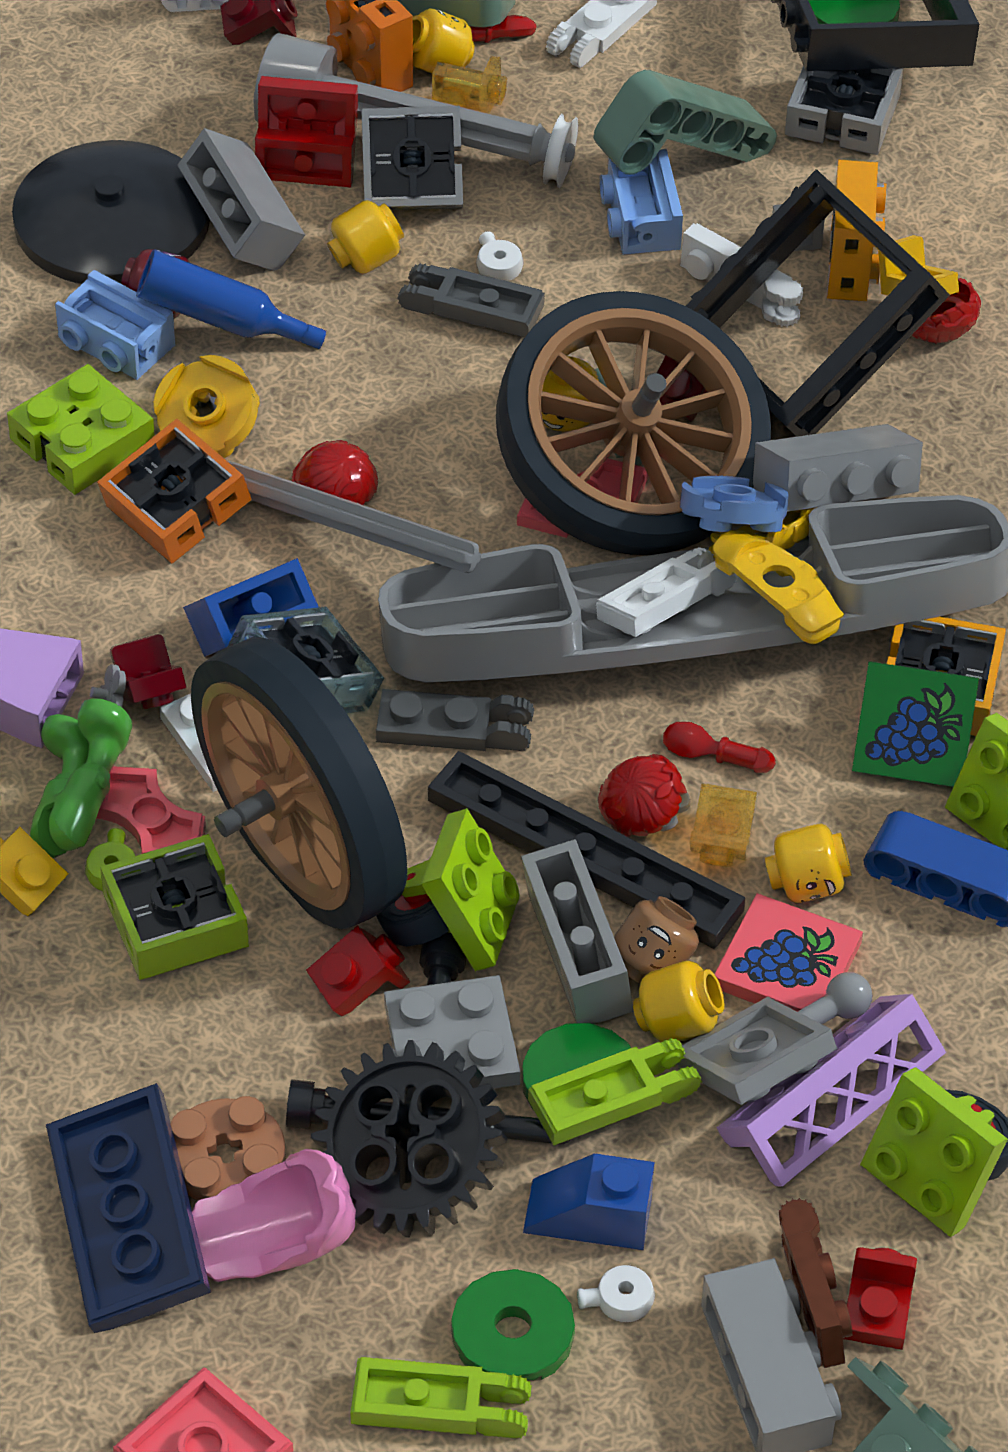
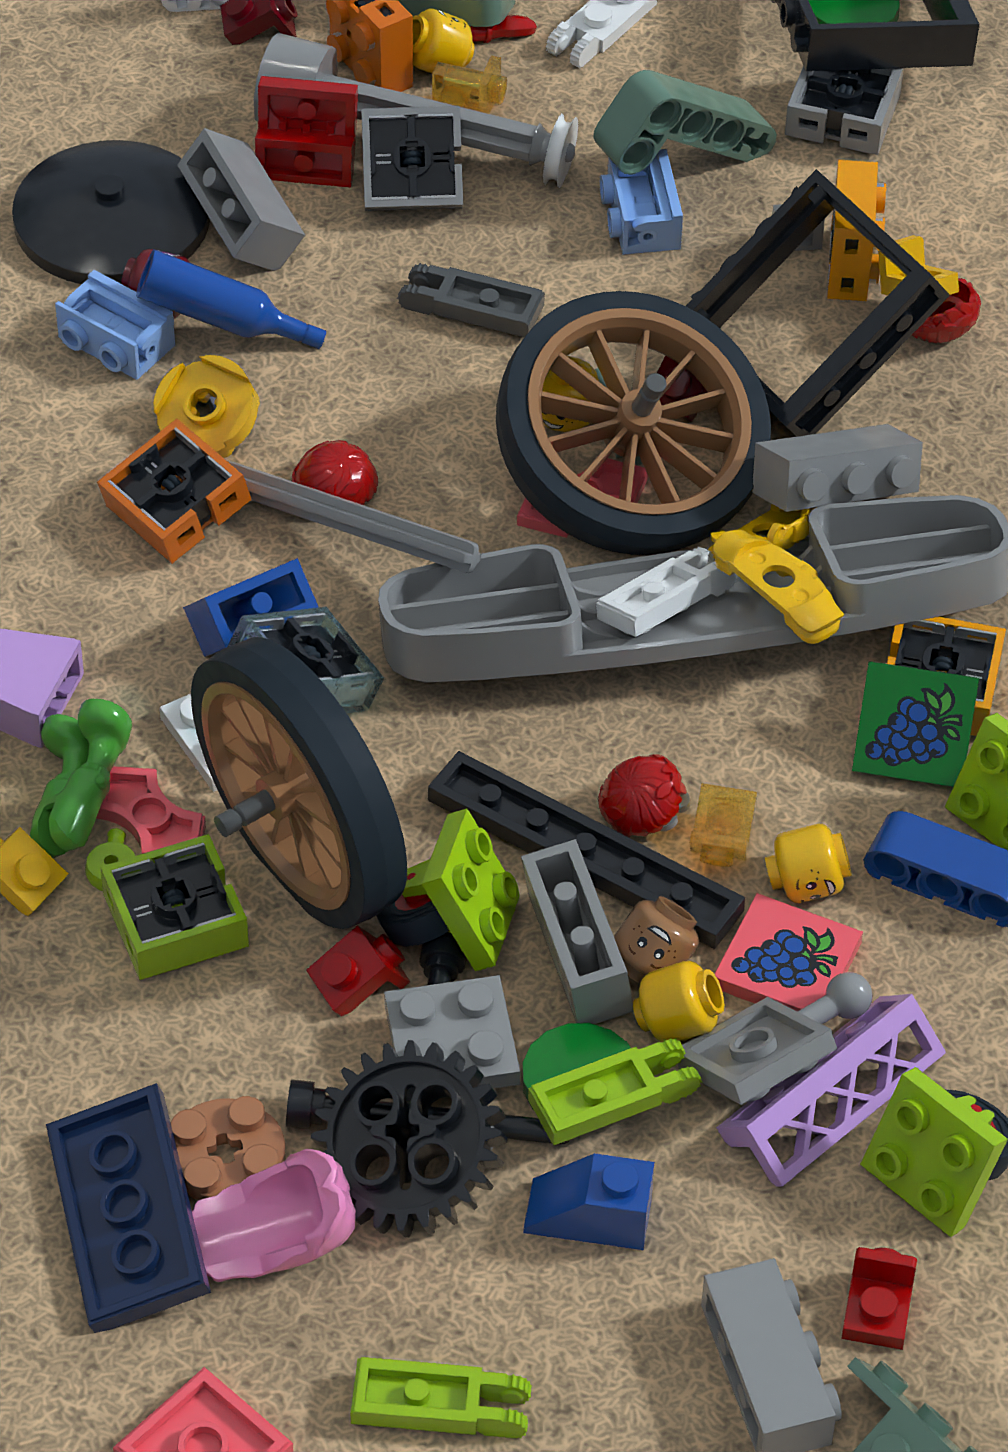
lime piece [7,364,155,495] -> none
light grey plant [90,664,126,707] -> none
dark red bracket [110,634,187,709] -> none
yellow head [327,200,404,274] -> none
dark grey hinge [376,689,534,751] -> none
green tile [451,1269,575,1380] -> none
white piece [476,231,523,281] -> none
white piece [577,1265,655,1322] -> none
red piece [663,722,776,773] -> none
white hinge [680,223,803,327] -> none
medium blue plate [680,476,789,532] -> none
copper hinge [779,1198,853,1368] -> none

